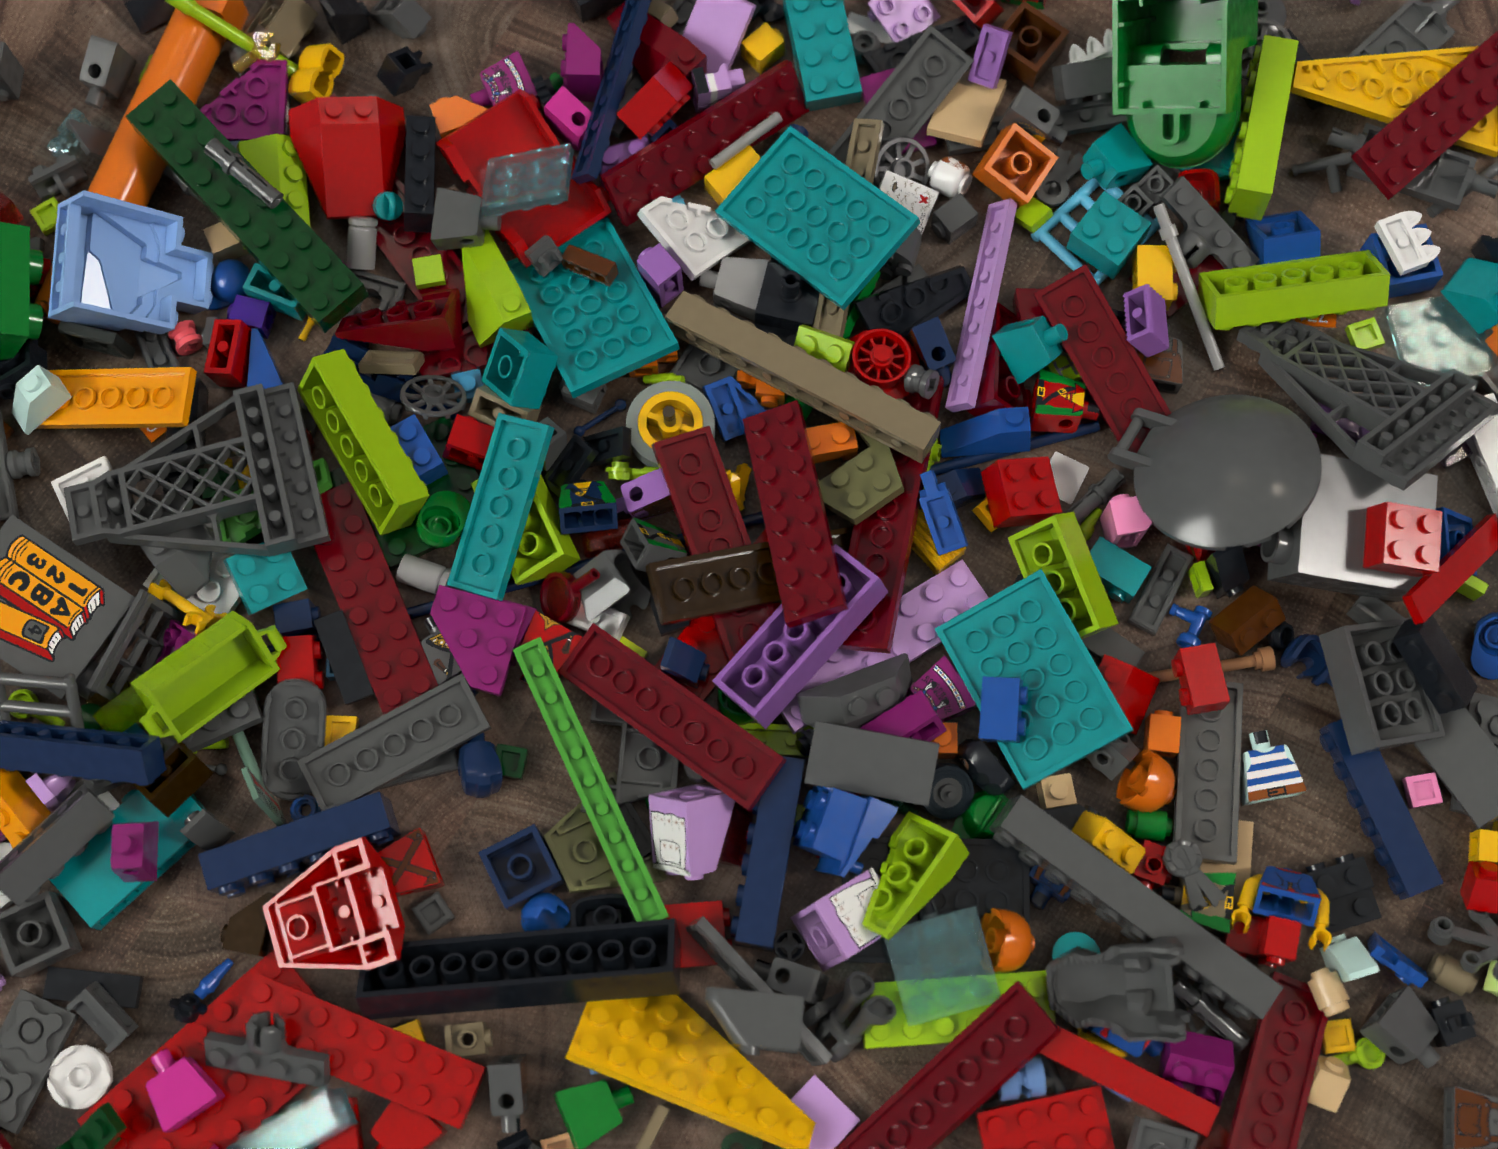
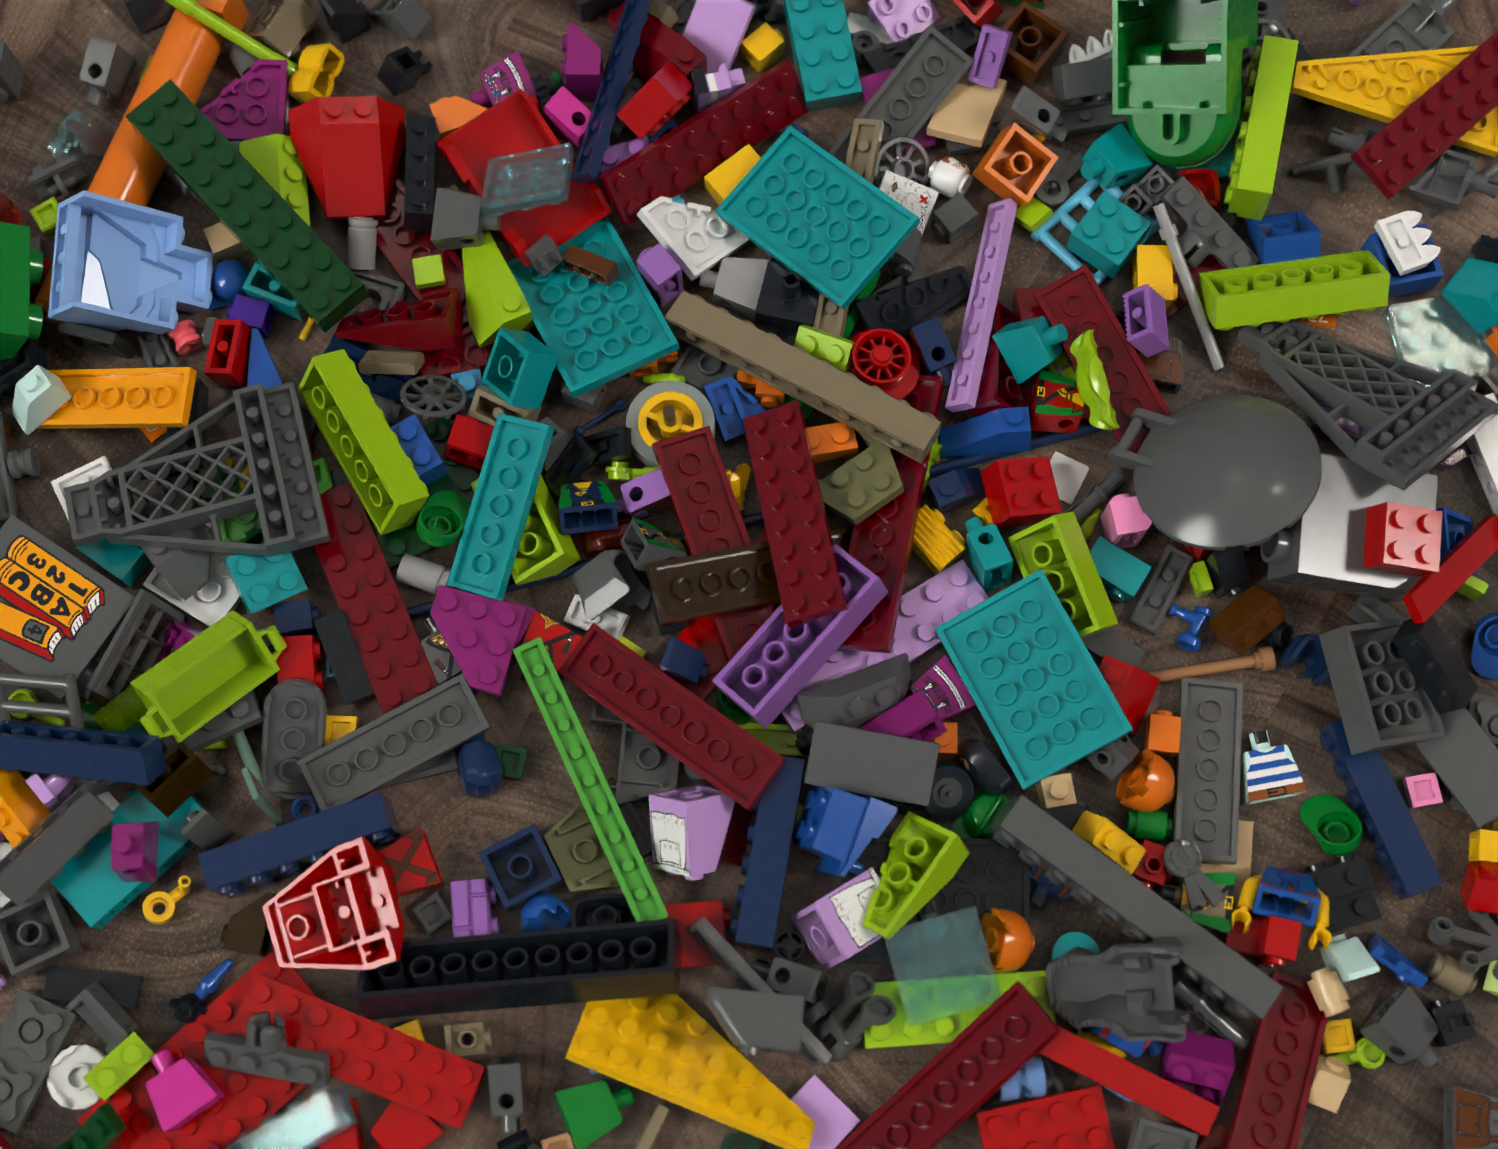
yellow bar [147,579,227,634] -> none
dark grey pin [204,138,284,209] -> none
clear yellow bar [233,32,281,73] -> none
teal tile [373,191,403,221] -> none
dark red piece [540,568,600,623] -> none
light grey bar [709,111,783,170] -> none
dark grey wheel [904,364,940,399] -> none
blue hinge [919,470,969,556] -> none
blue brick [979,676,1028,743] -> none
red brick [1171,643,1230,715] -> none
lime plate [1344,317,1385,351] -> none
none -> teal brick [75,538,151,588]
none -> lime brick [83,1032,155,1101]
none -> yellow plate [143,875,191,925]
none -> medium lavender brick [450,879,500,938]
none -> teal torso [965,517,1013,593]
none -> lime piece [1069,329,1121,430]
none -> green cap [1300,795,1362,856]

